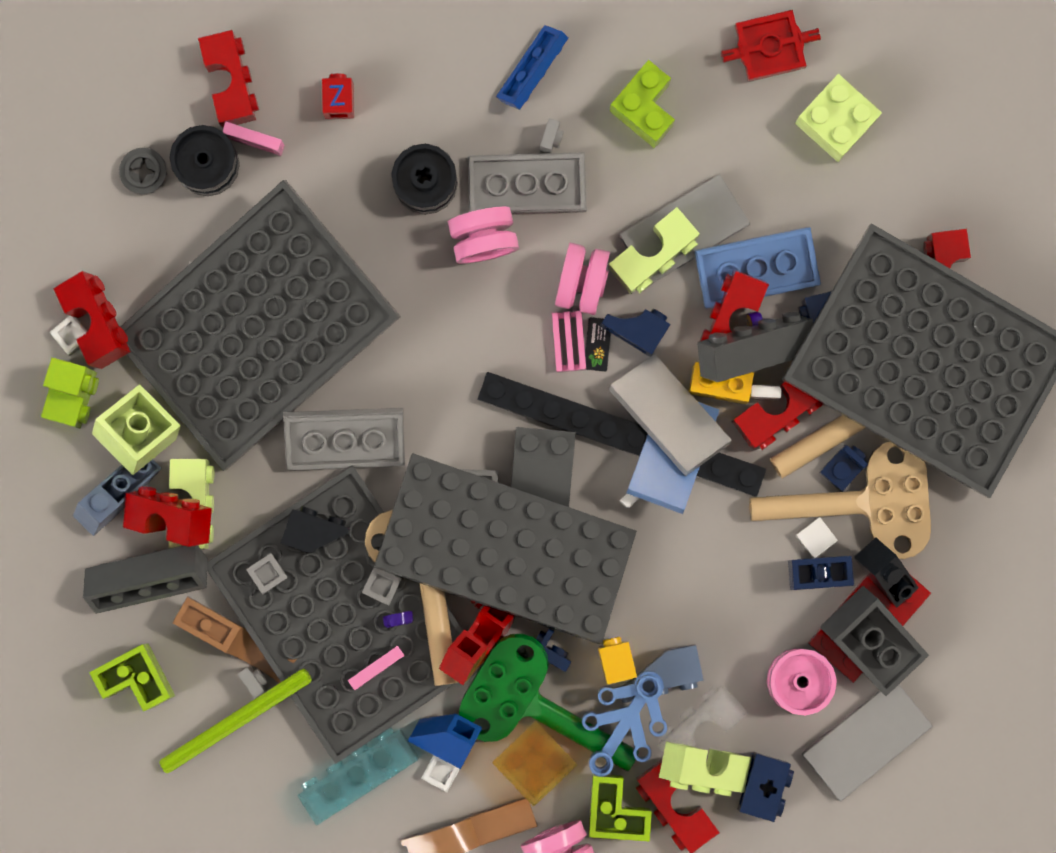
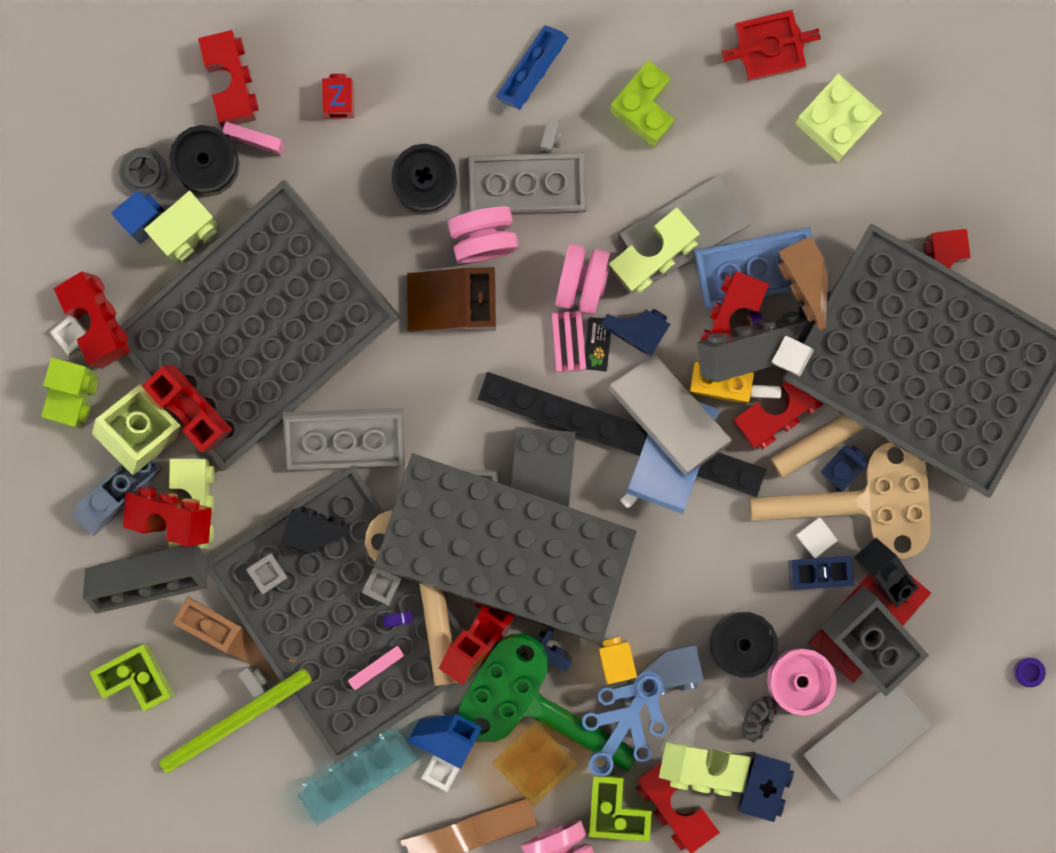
none -> blue brick [111,190,165,244]
none -> red arch [142,364,233,453]
none -> yellowish green brick [144,190,221,264]
none -> reddish brown slope [407,267,496,332]
none -> black wheel [709,612,778,678]
none -> dark grey gear [742,696,777,743]
none -> white tile [772,336,814,377]
none -> medium nougat slope [778,236,828,330]
none -> dark purple tile [1014,657,1046,688]

